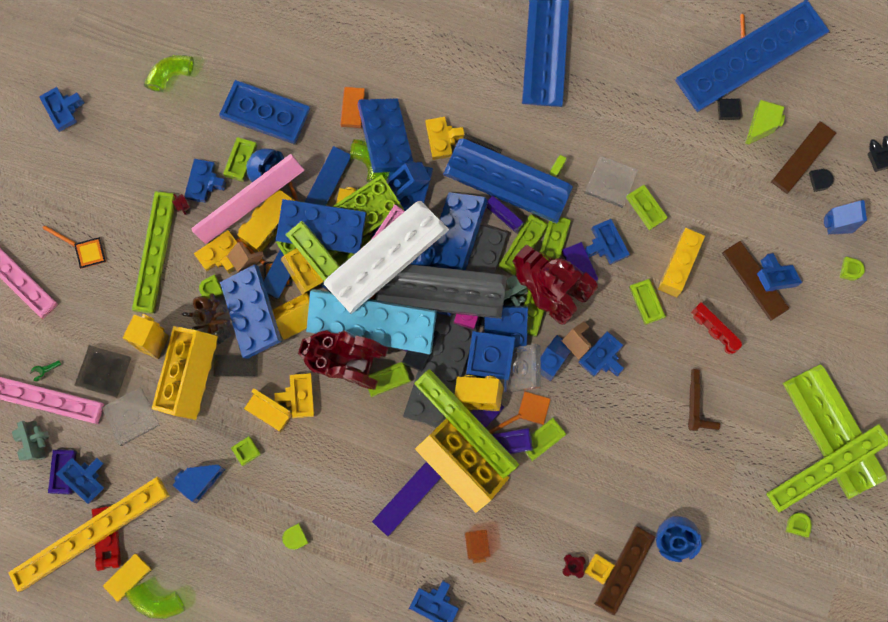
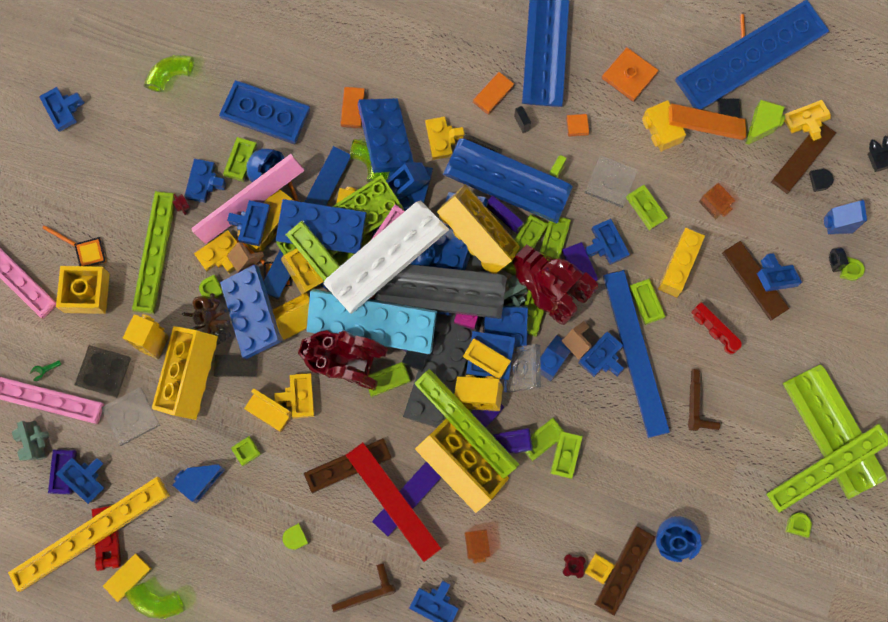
orange piece [489,391,550,434] -> none
none -> yellow brick [56,266,110,314]
none -> blue hinge [227,200,270,246]
none -> reddish brown tile [303,438,392,494]
none -> reddish brown piece [331,564,396,612]
none -> red tile [345,442,441,562]
none -> yellow slope [437,184,520,274]
none -> yellow tile [463,338,511,379]
none -> orange tile [473,72,514,115]
none -> black tile [514,106,531,133]
none -> lime plate [550,431,582,479]
none -> orange tile [566,114,589,137]
none -> orange plate [602,47,659,102]
none -> blue tile [603,270,670,438]
none -> yellow brick [642,100,686,152]
none -> orange tile [669,104,746,140]
none -> clear orange brick [699,183,735,220]
none -> yellow hinge [783,100,831,141]
none -> black tile [829,248,849,272]

